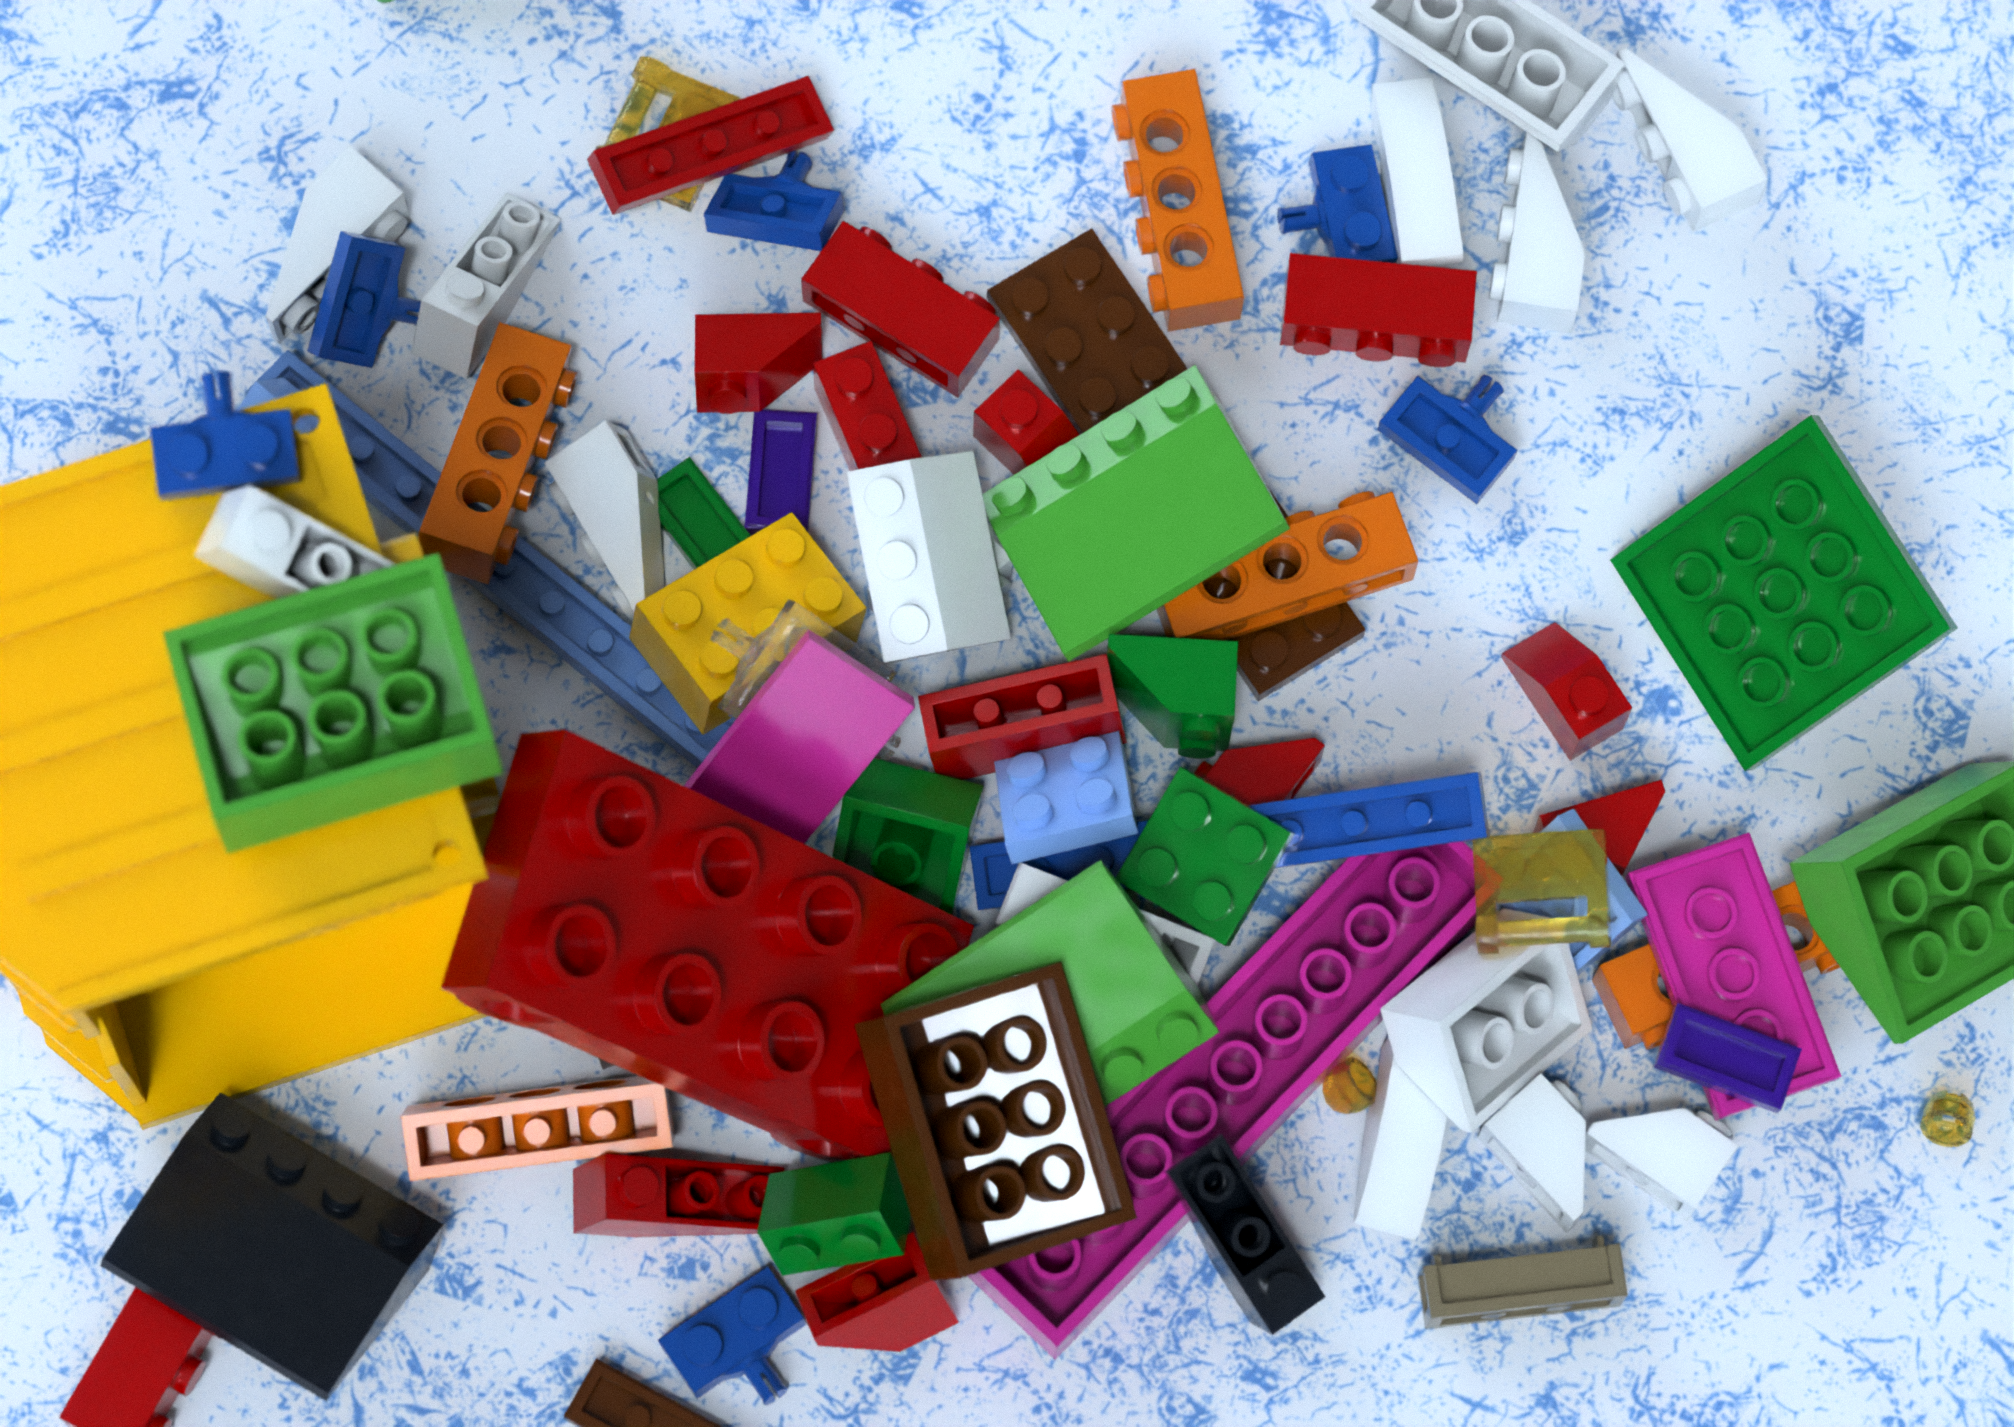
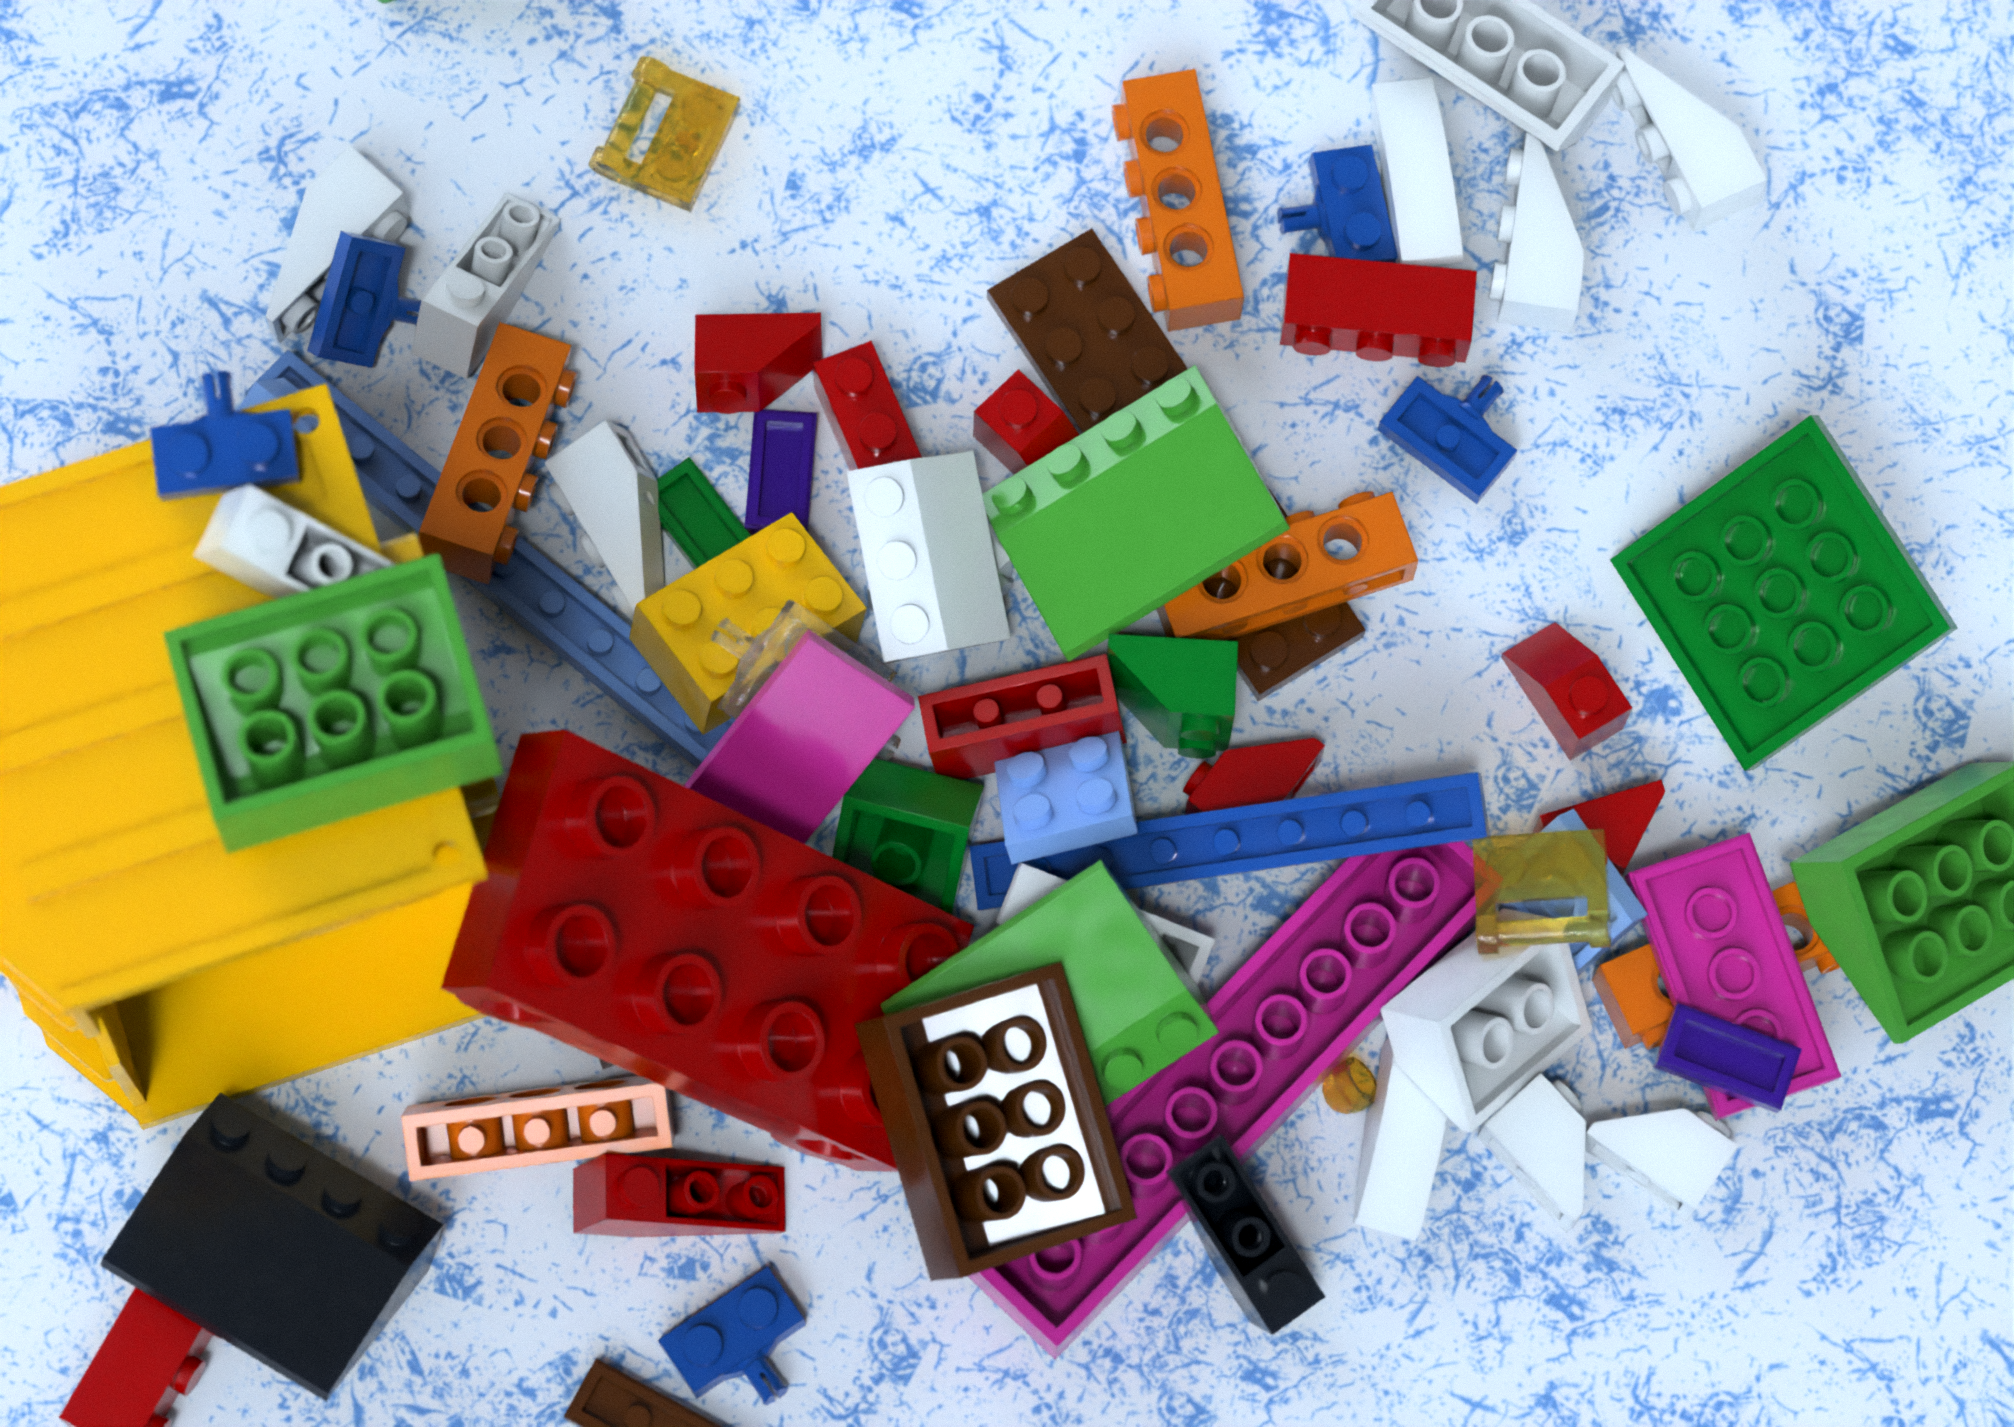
red plate [587,75,834,215] -> none
blue plate [704,151,844,251] -> none
green brick [757,1152,911,1276] -> none
red slope [795,1232,959,1352] -> none
red brick [801,221,1000,398] -> none
green plate [1115,767,1295,946] -> none
dark tan container [1418,1235,1628,1329] -> none
clear yellow hinge [1920,1090,1976,1147] -> none

